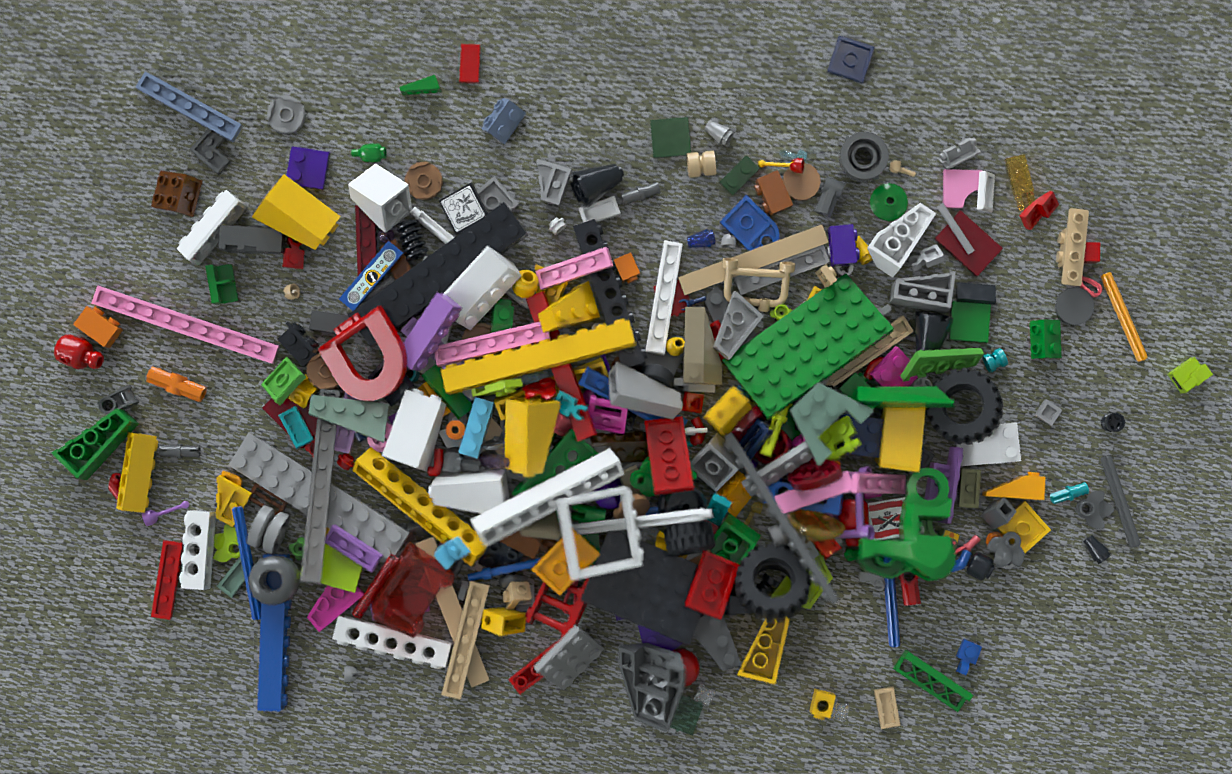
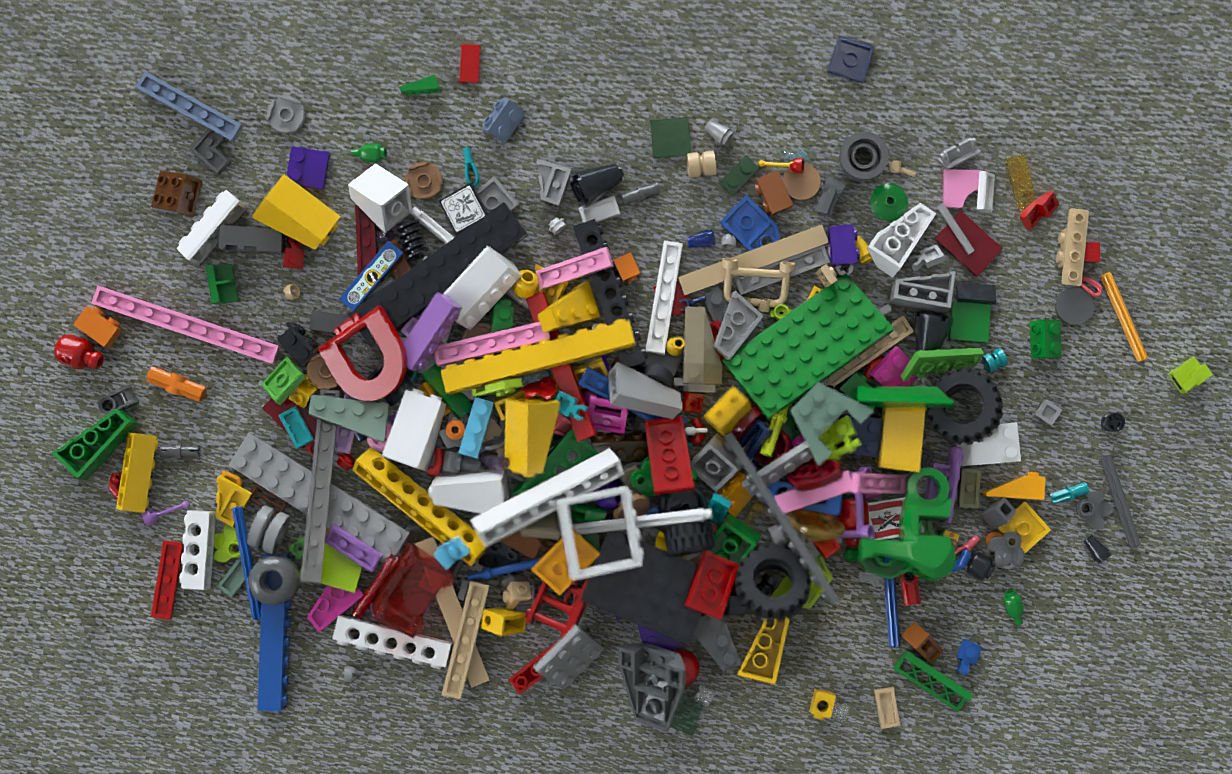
none -> teal piece [463,147,480,187]
none -> dark orange slope [901,622,944,665]
none -> green plant [1003,589,1024,625]

